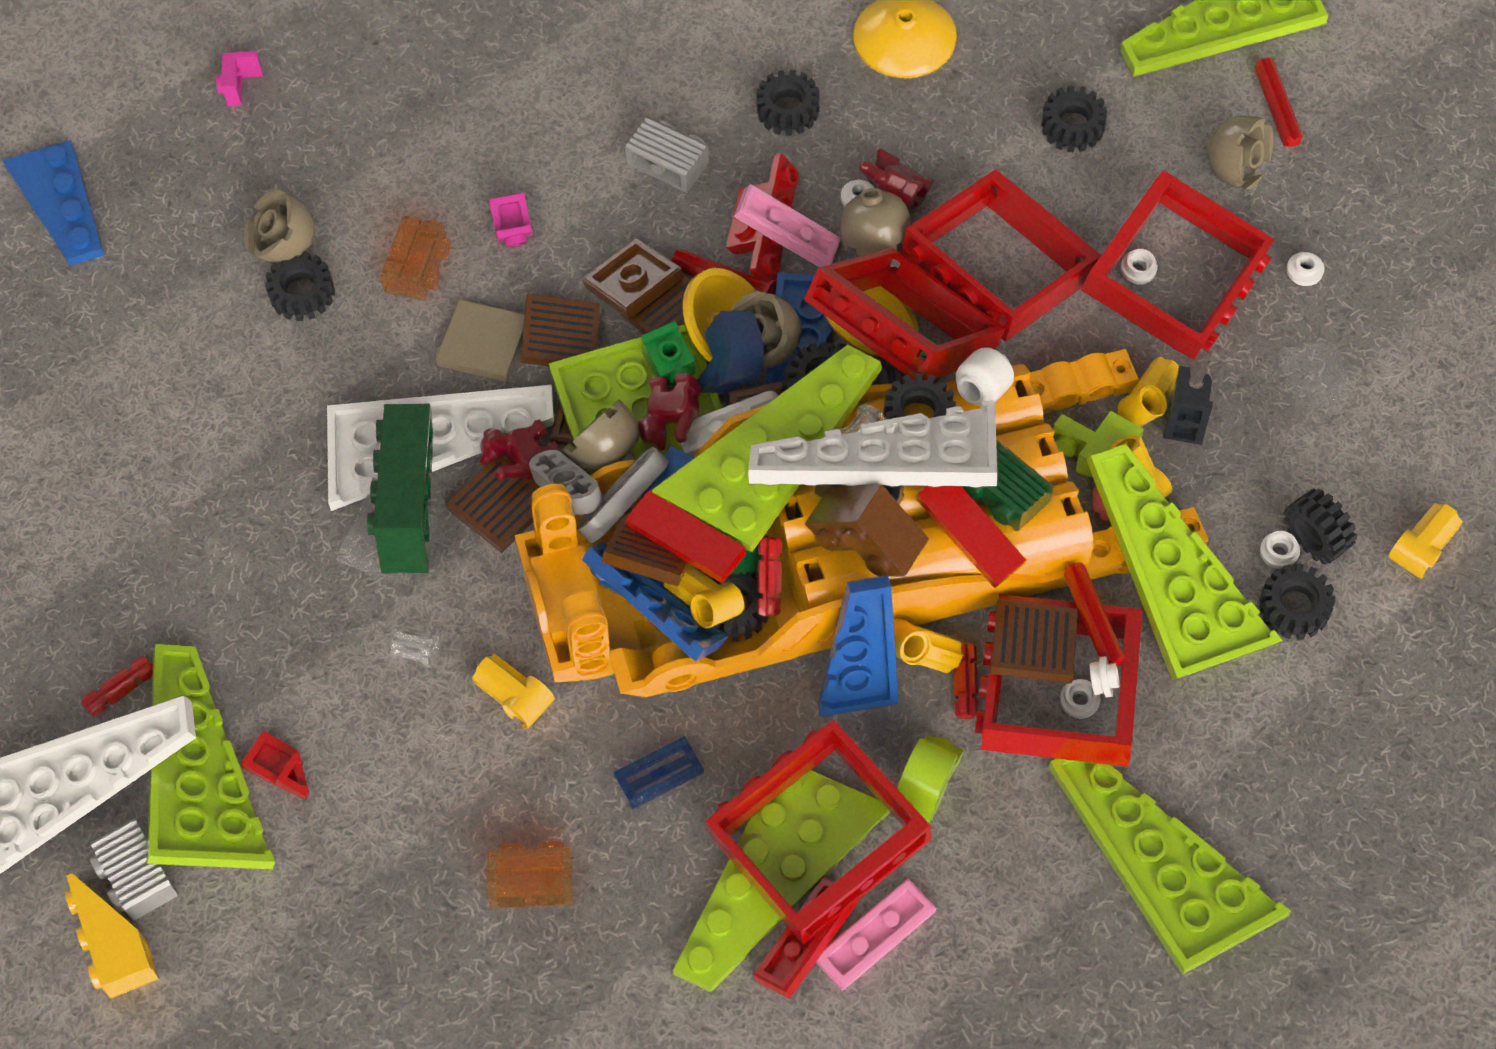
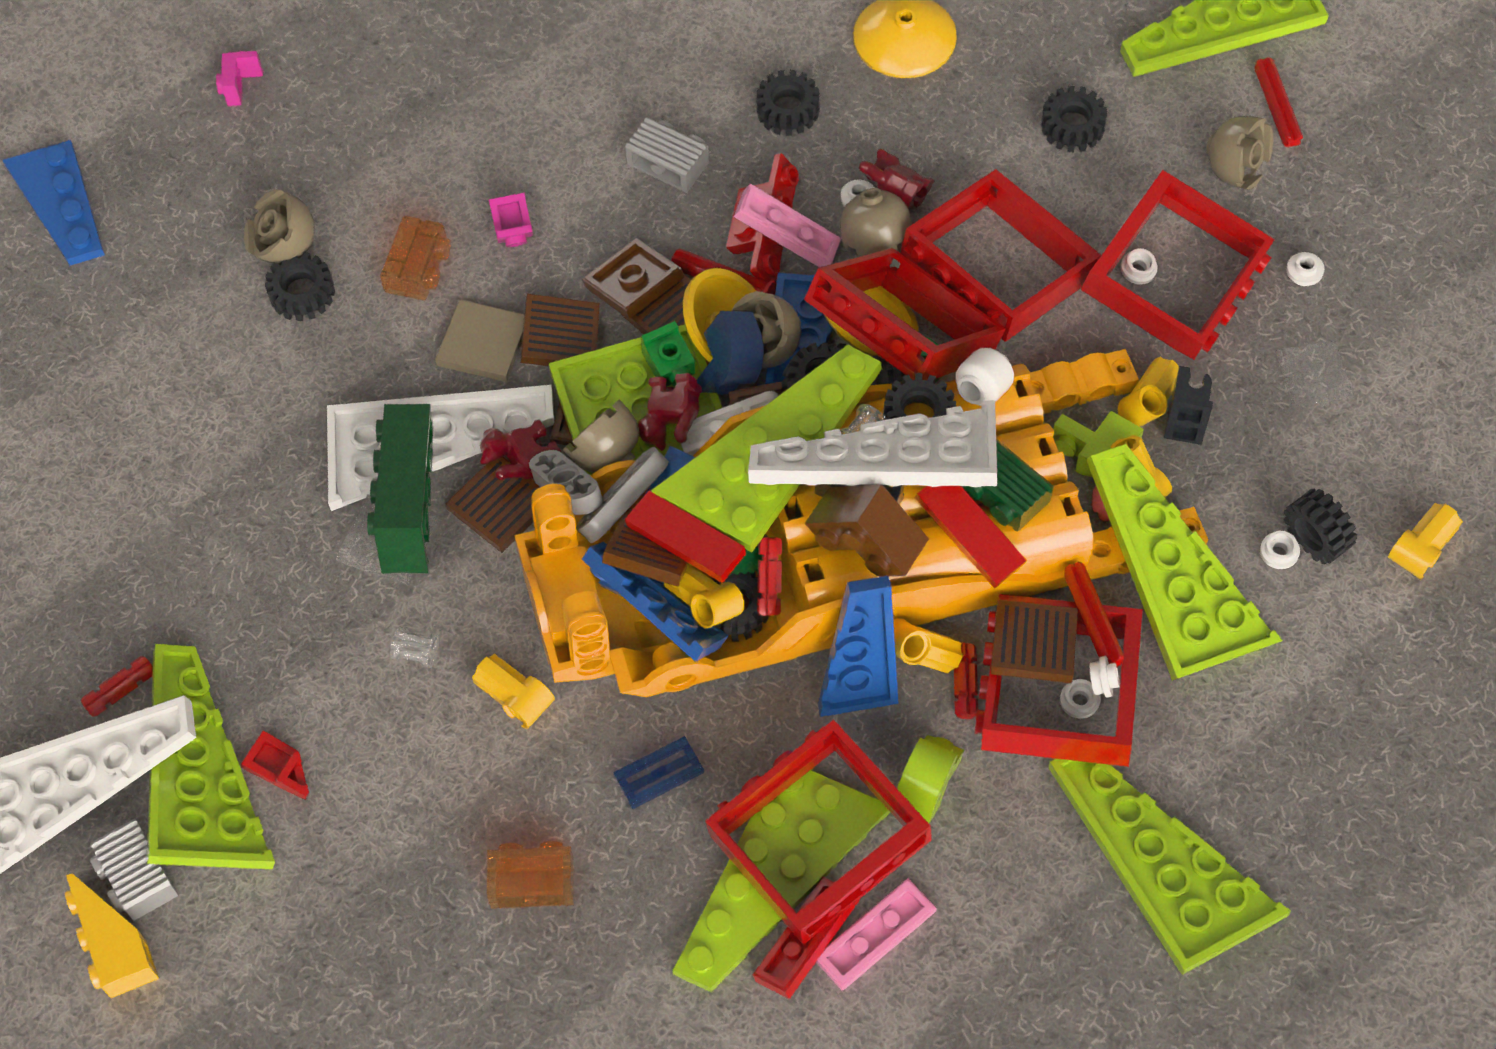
black tyre [1259,564,1335,640] -> none

